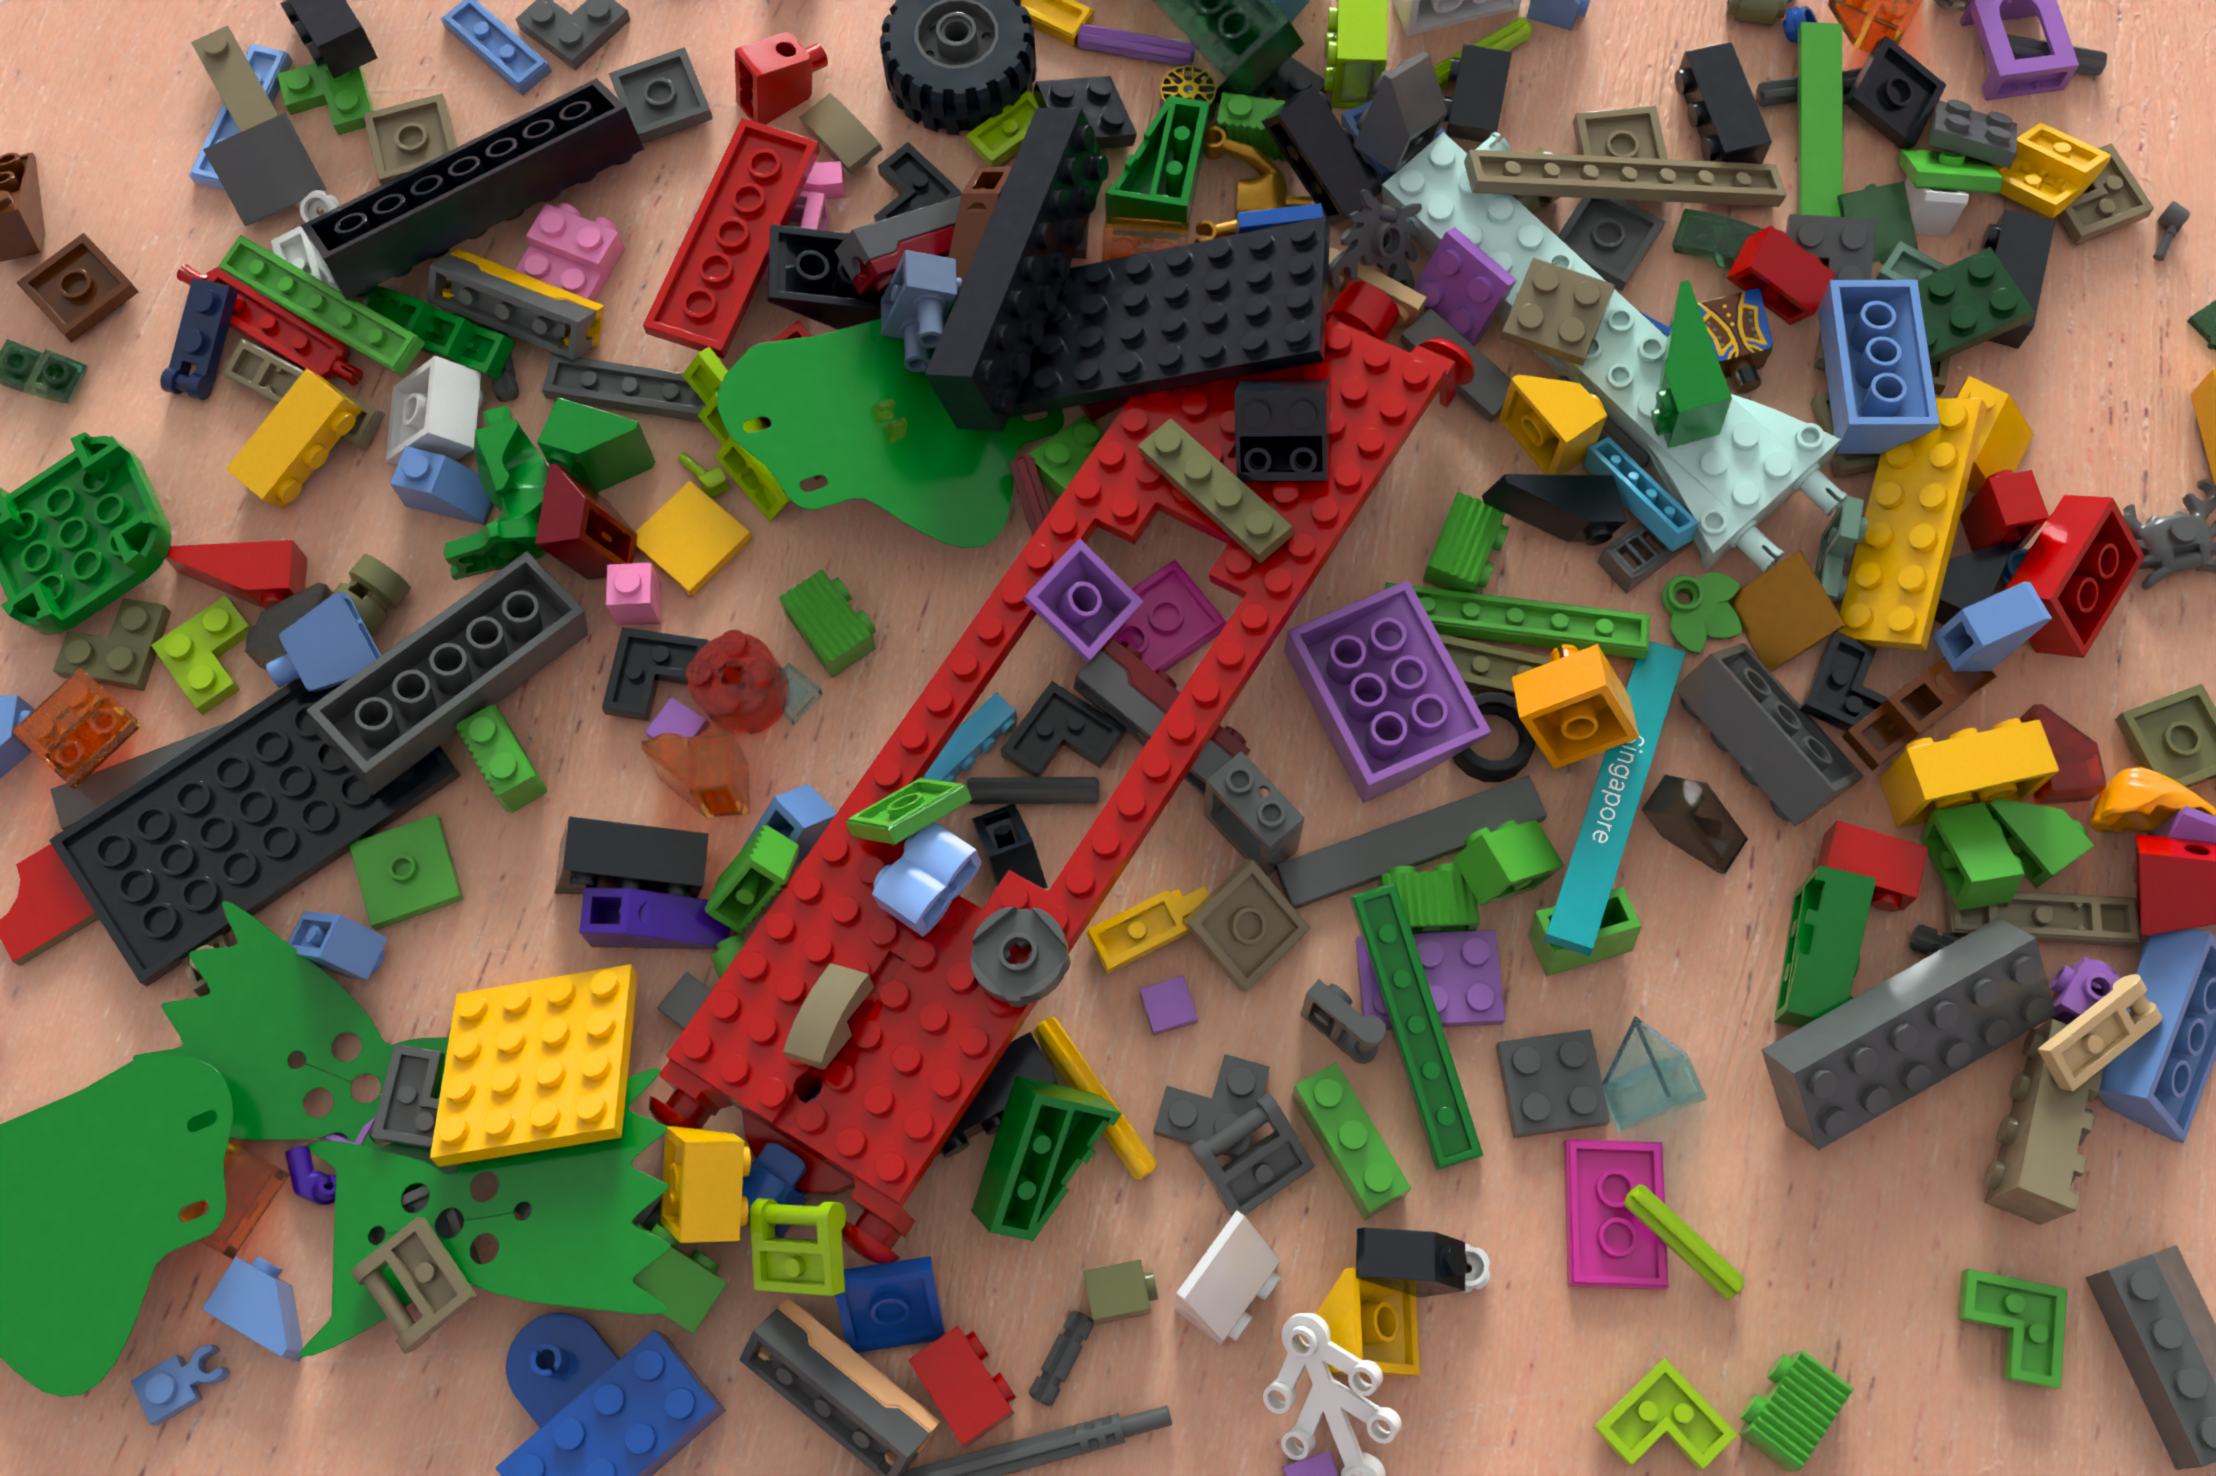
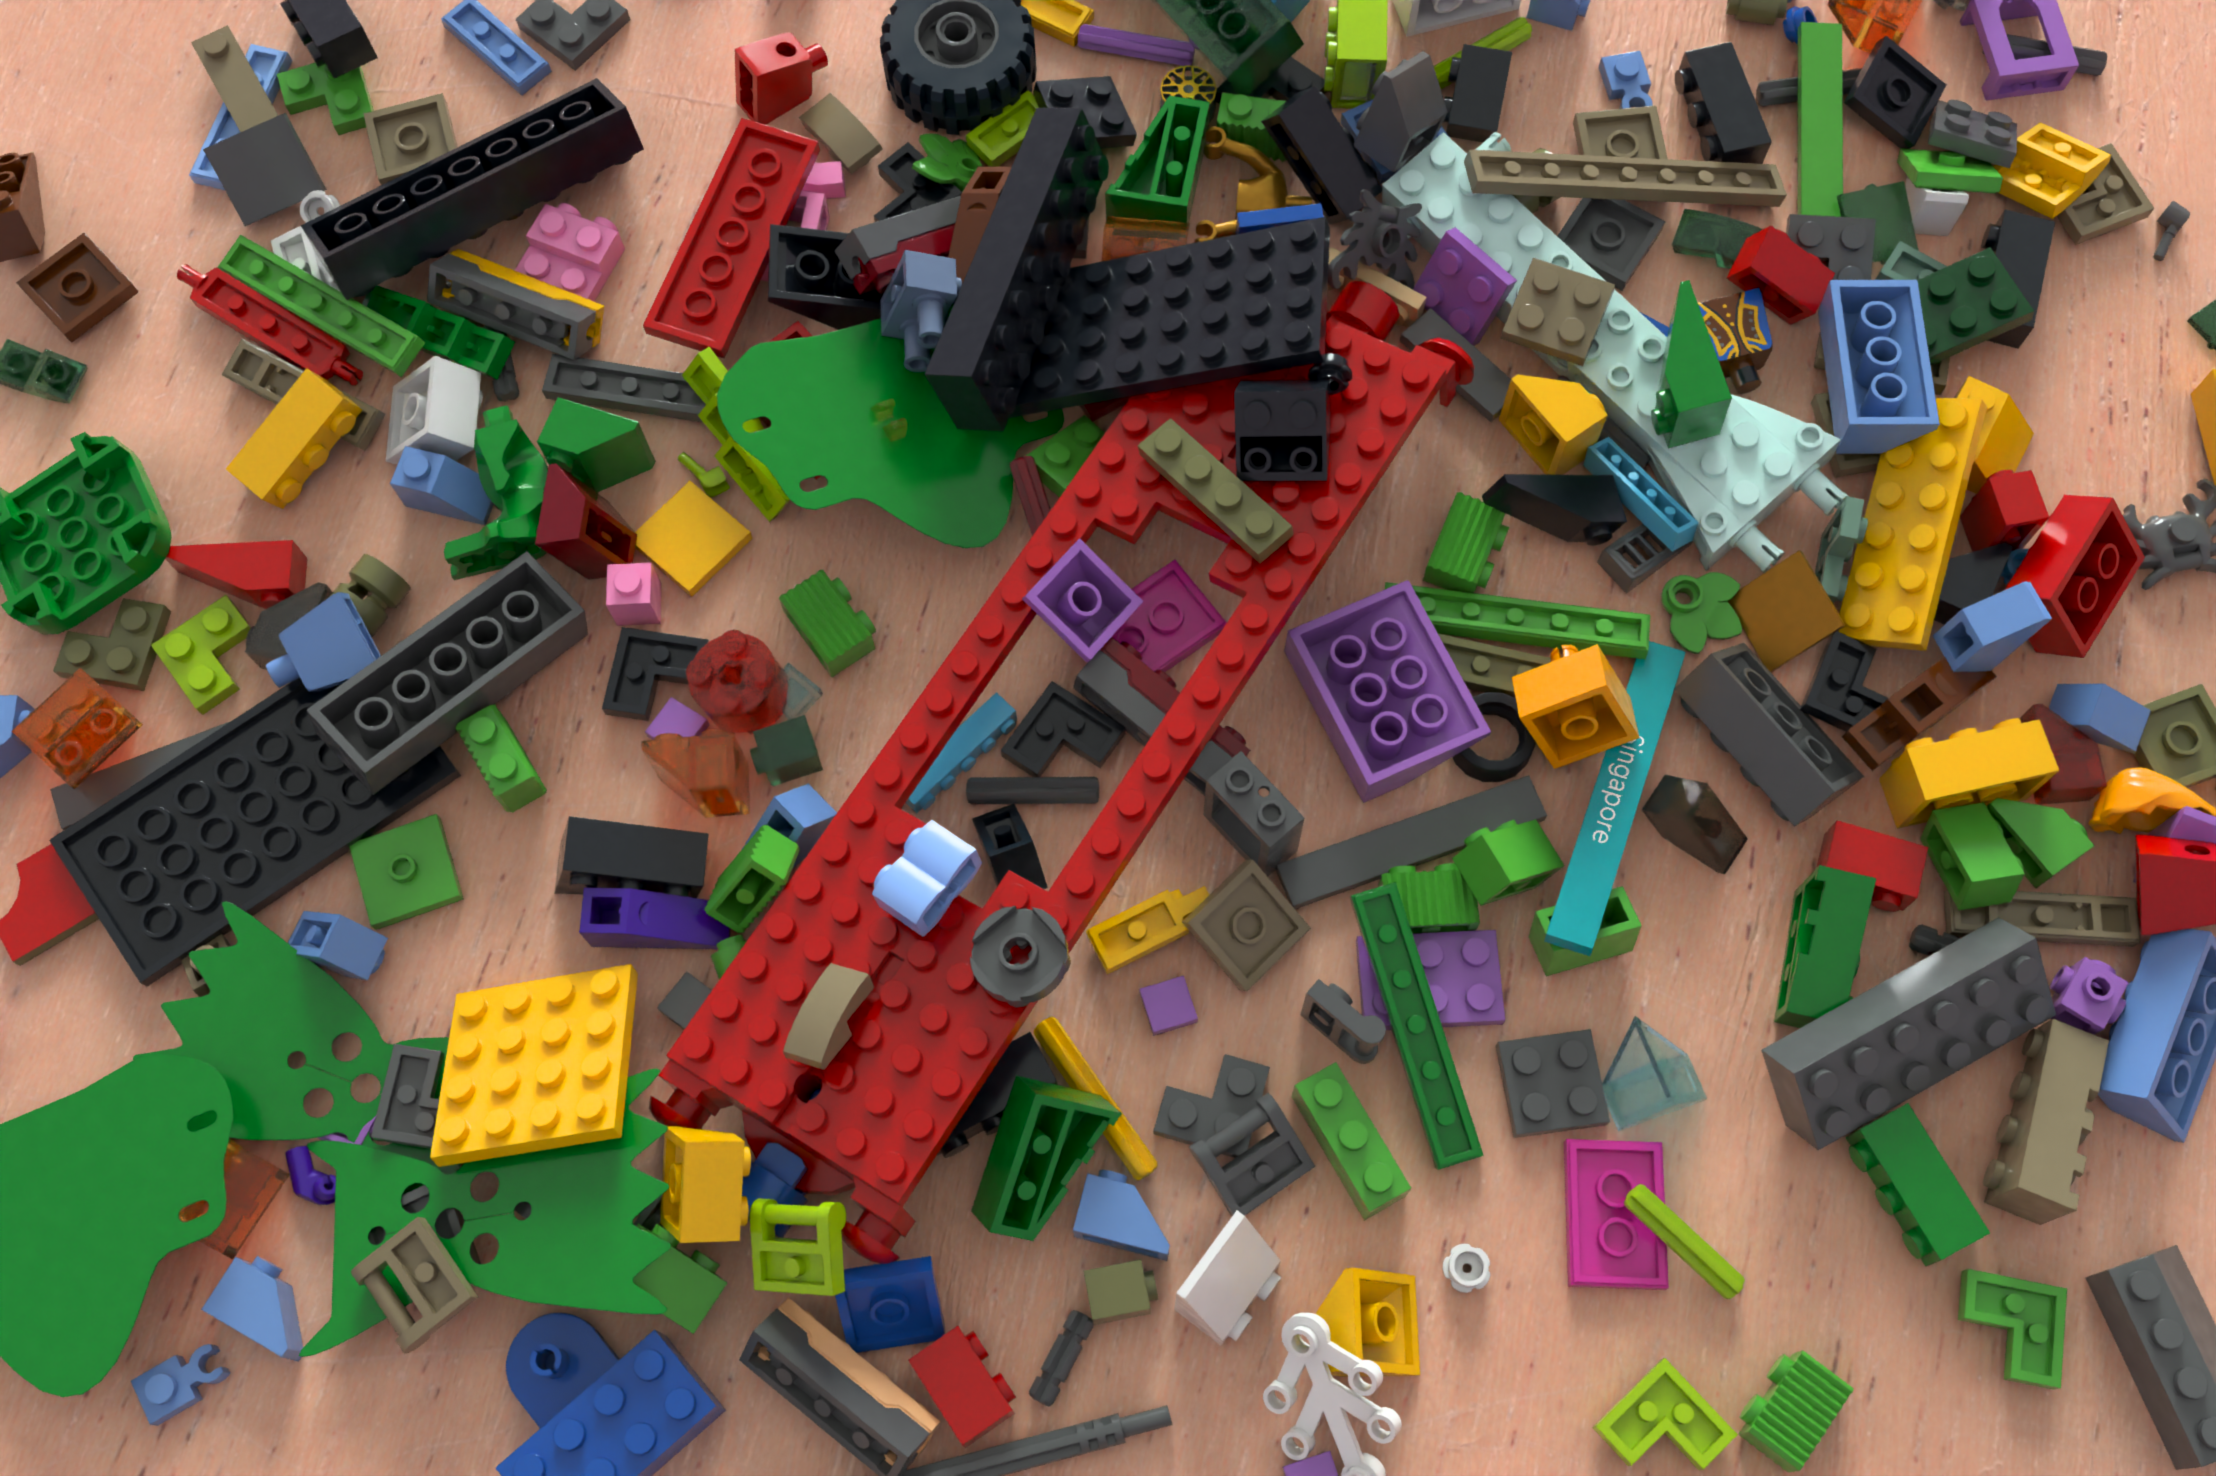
dark blue plate [160,278,239,400] -> none
dark grey plate [609,47,713,144] -> none
bright green plate [846,778,972,845] -> none
black slope [1356,1227,1467,1297] -> none
tan plate [2037,974,2163,1092] -> none
none -> clear green brick [750,715,823,786]
none -> bright green plate [912,133,984,192]
none -> medium blue slope [1073,1170,1170,1261]
none -> black plate [1308,353,1353,395]
none -> medium blue plate [1598,51,1653,109]
none -> green brick [1846,1103,1990,1267]
none -> medium blue slope [2042,684,2151,754]

